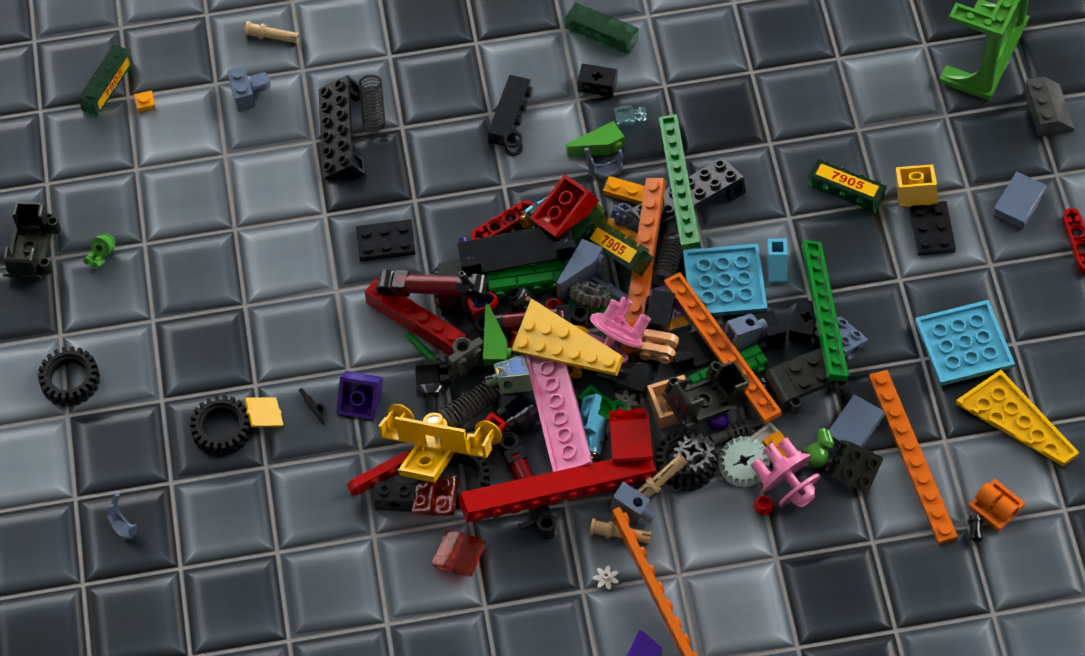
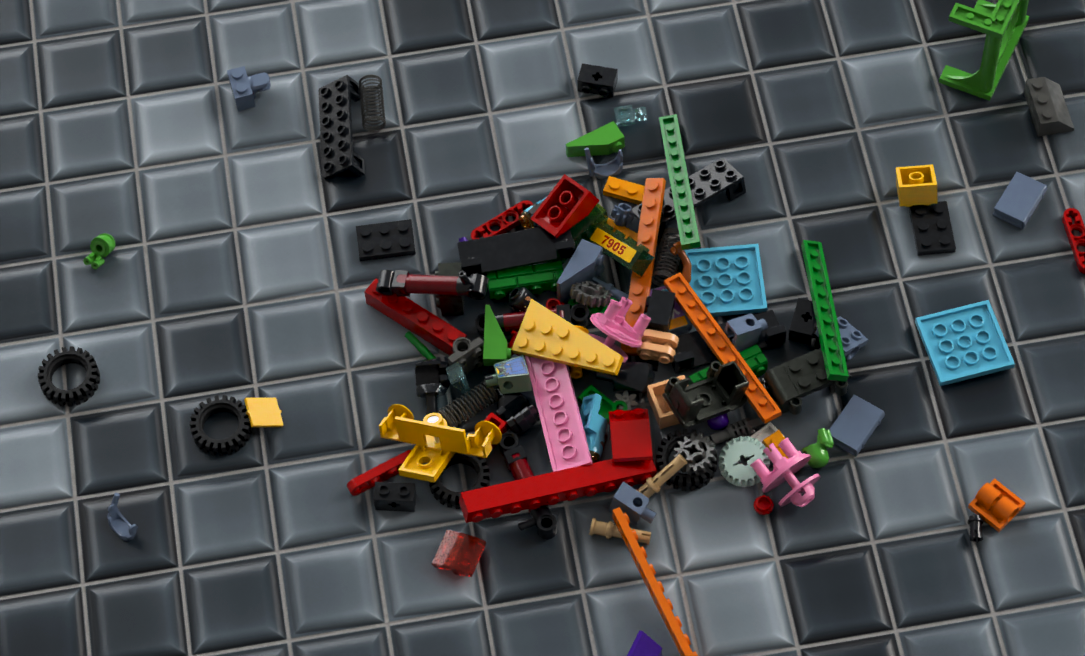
pearl dark grey container [3,202,61,279] -> none
clear green brick [78,44,133,117] -> none
light orange plate [134,91,156,113] -> none
tan pin [244,21,300,44] -> none
black hand [299,388,326,425] -> none
dark purple slope [336,371,383,420] -> none
clear red slope [412,476,460,516] -> none
red rock [466,292,499,320] -> none
black hinge [488,75,533,156] -> none
clear green brick [565,3,639,54] -> none
white plant [593,565,619,590] -> none
medium azure slope [767,238,788,283] -> none
clear green brick [808,159,886,213] -> none
pearl dark grey bracket [825,439,883,493] -> none
orange plate [868,370,958,545] -> none
yellow wing [955,370,1079,466] -> none
none -> clear light blue slope [446,362,471,396]
none -> dark orange piece [670,242,692,283]

